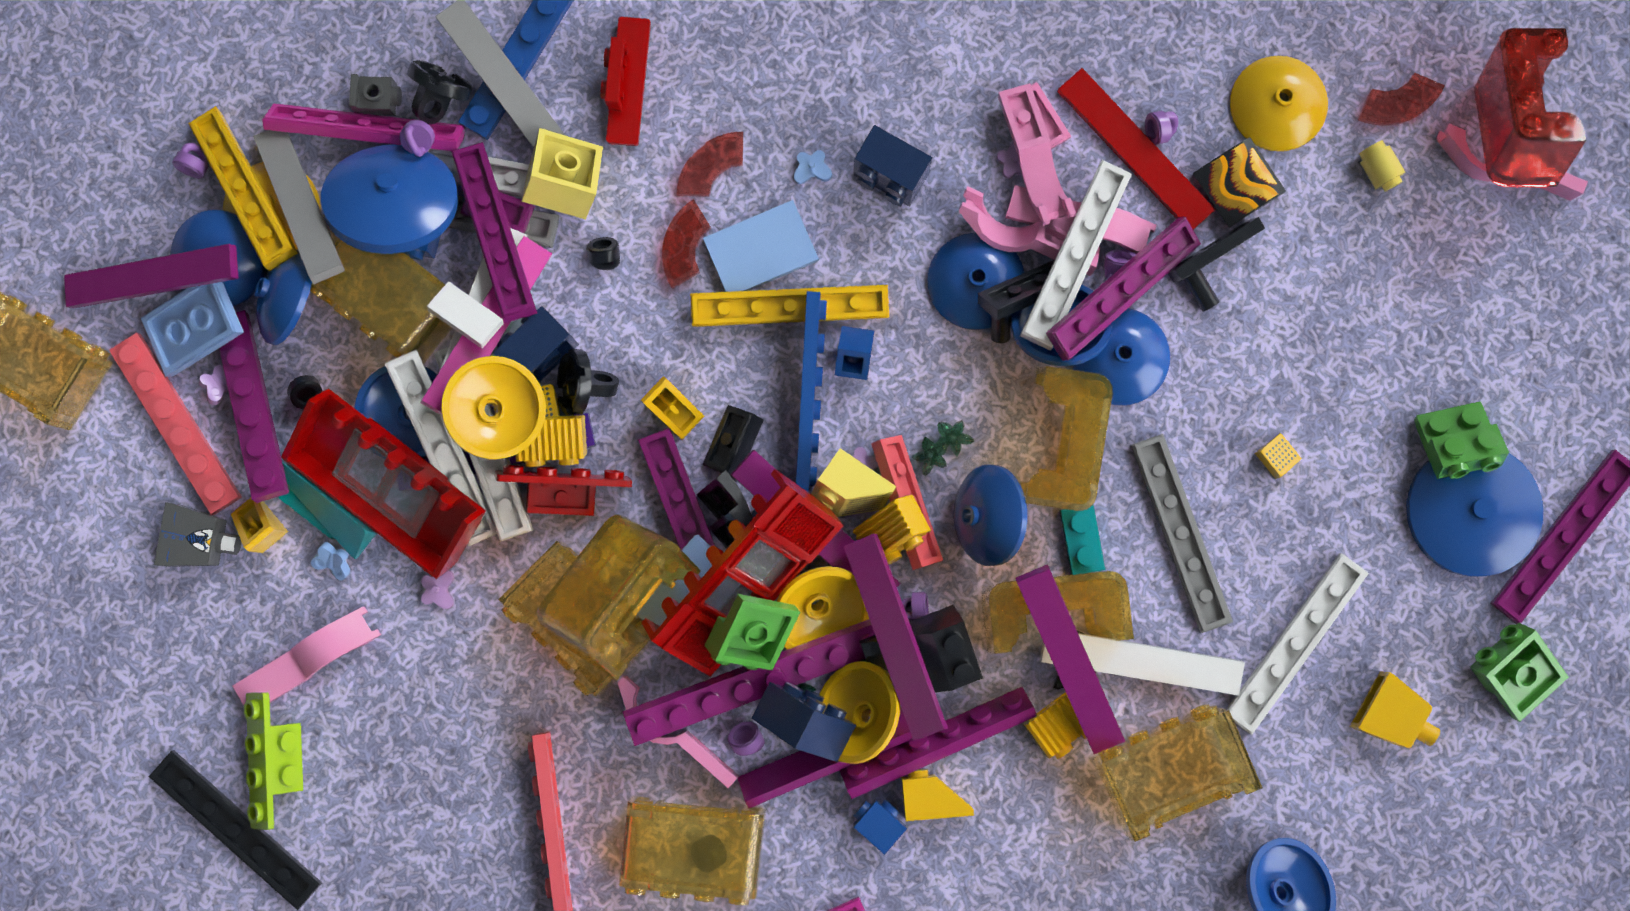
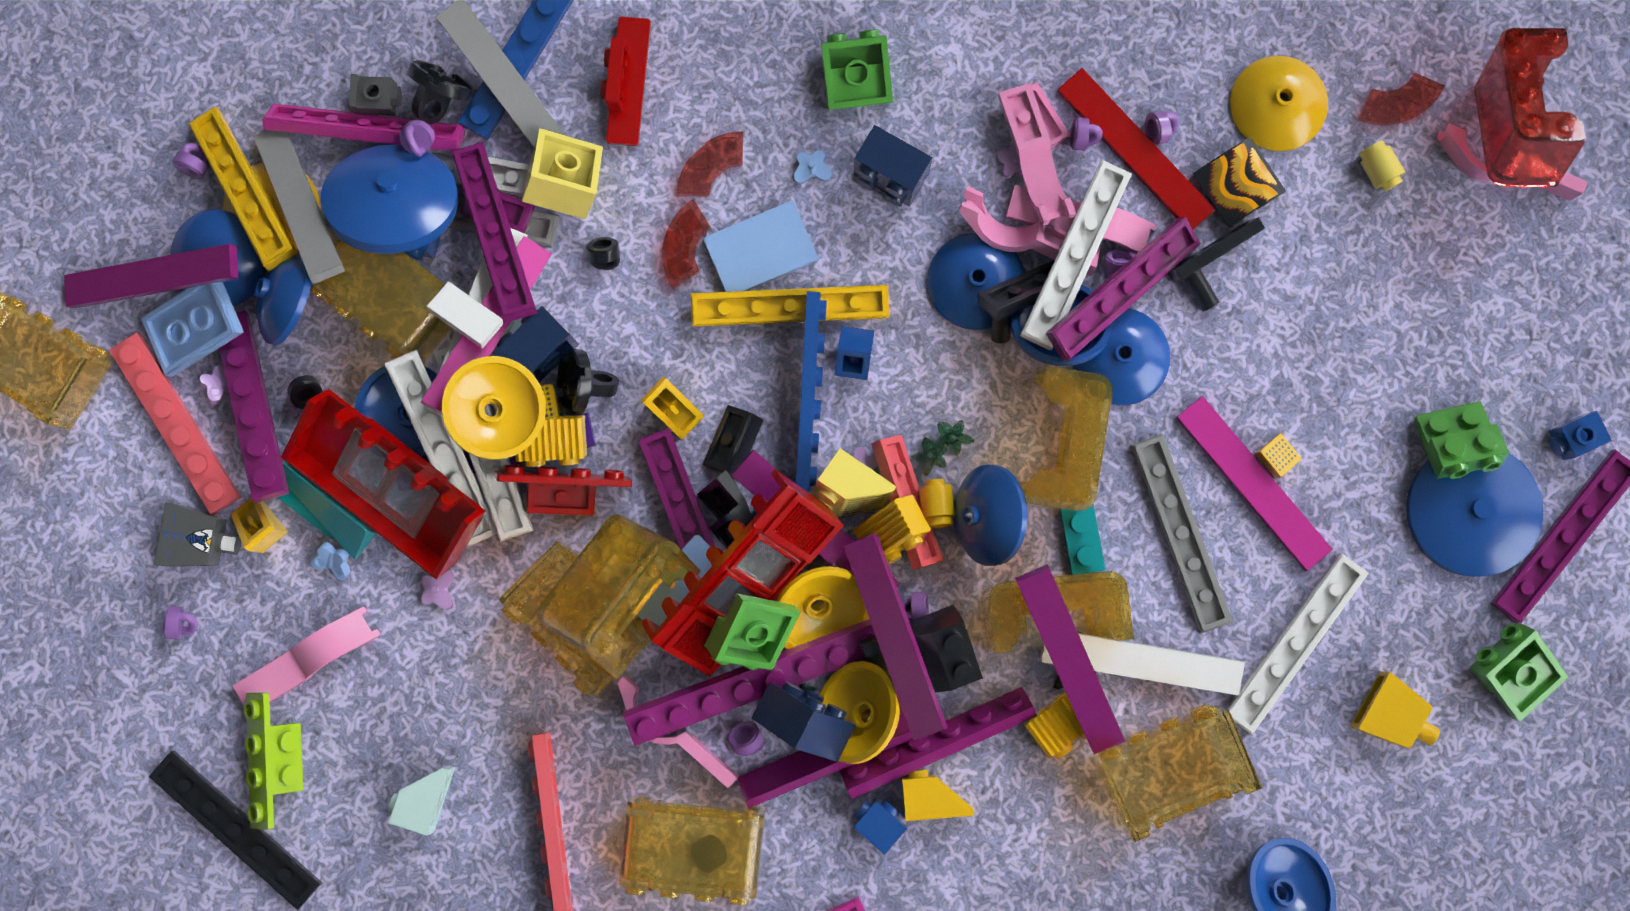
none -> medium lavender tile [163,606,198,640]
none -> light aqua slope [388,765,455,836]
none -> bright green plate [821,29,893,110]
none -> yellow brick [919,479,955,529]
none -> medium lavender tile [1070,117,1103,151]
none -> dark pink tile [1176,396,1333,571]
none -> blue brick [1548,411,1612,460]

